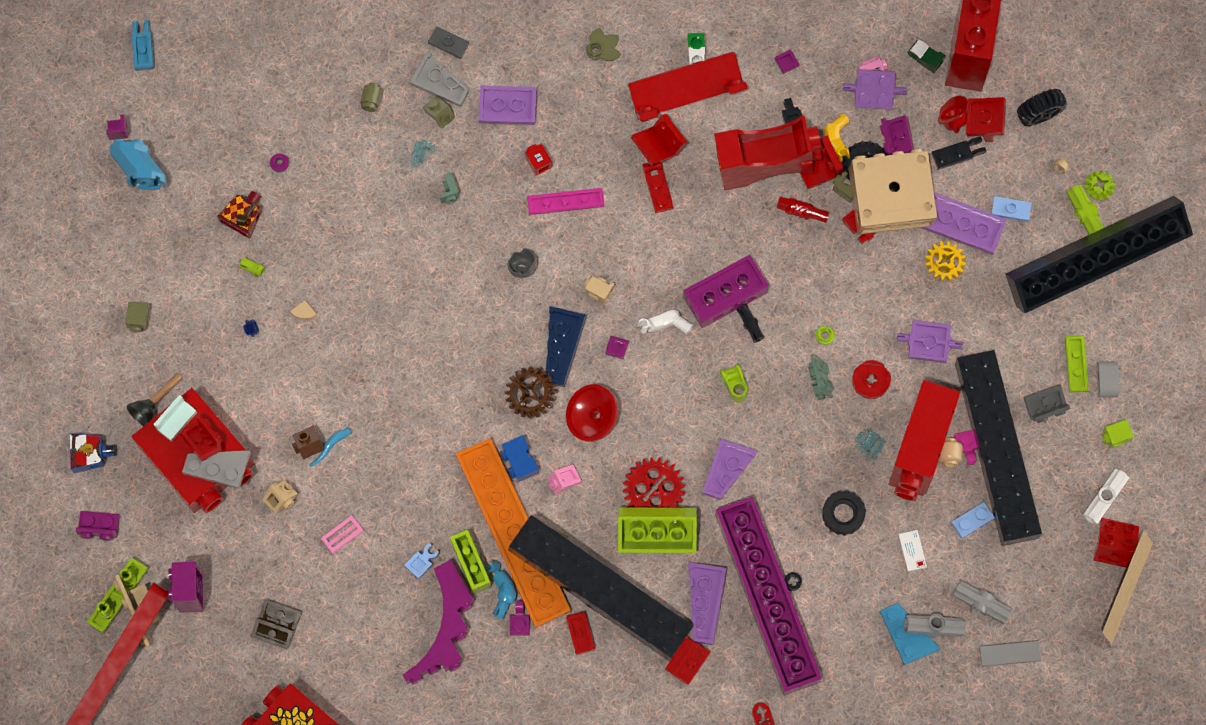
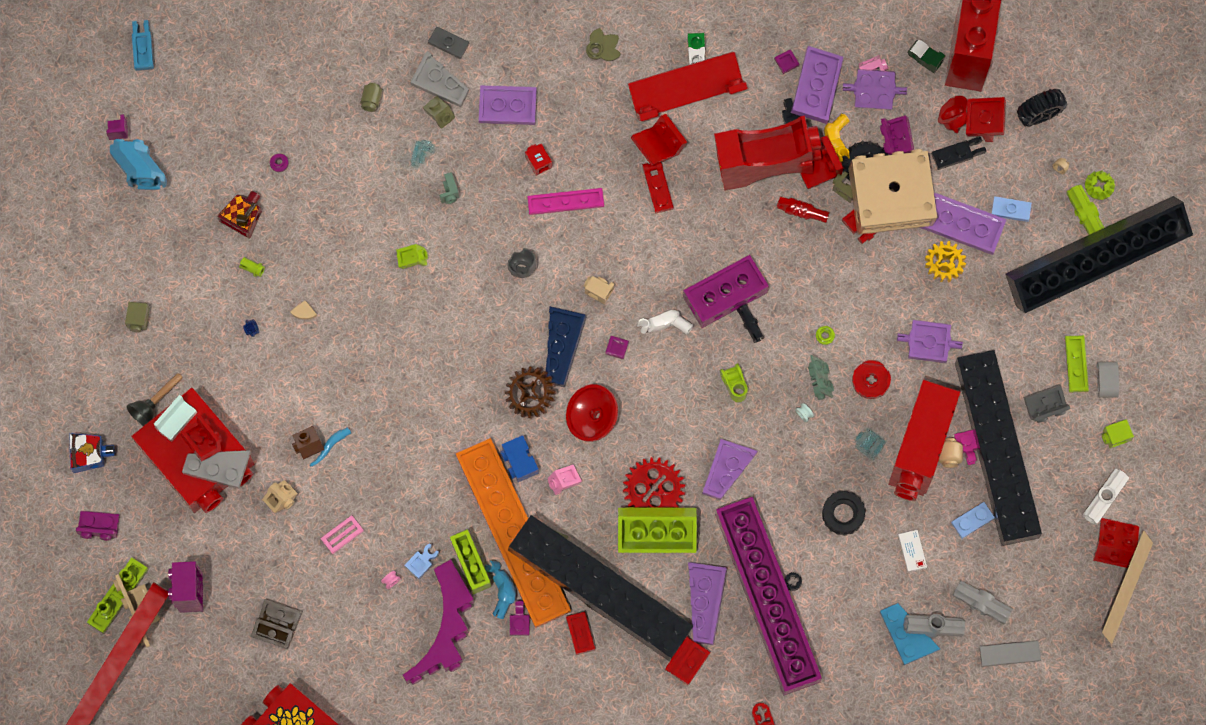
none -> bright pink bush [381,571,401,589]
none -> lime bracket [396,244,428,269]
none -> medium lavender plate [791,46,843,124]
none -> light aqua bush [795,403,814,422]

